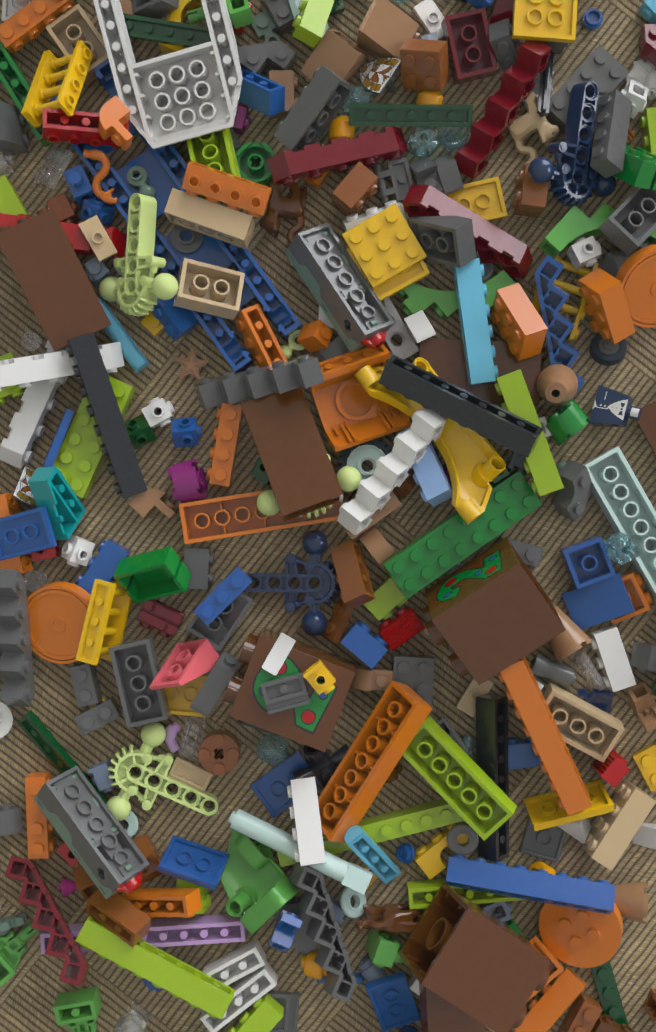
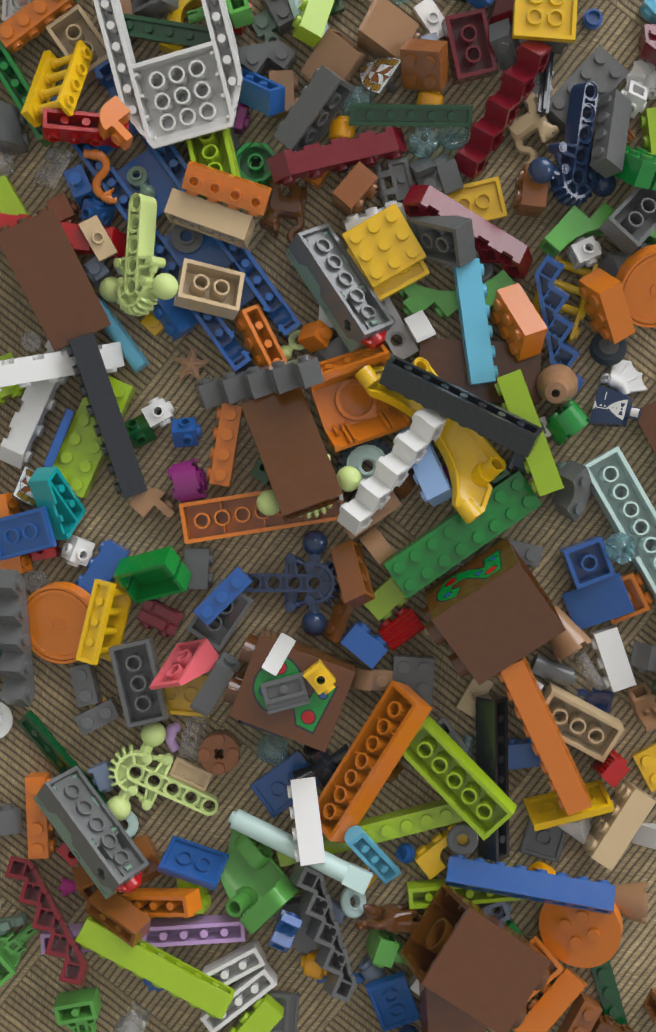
none -> white arm [600,360,648,395]

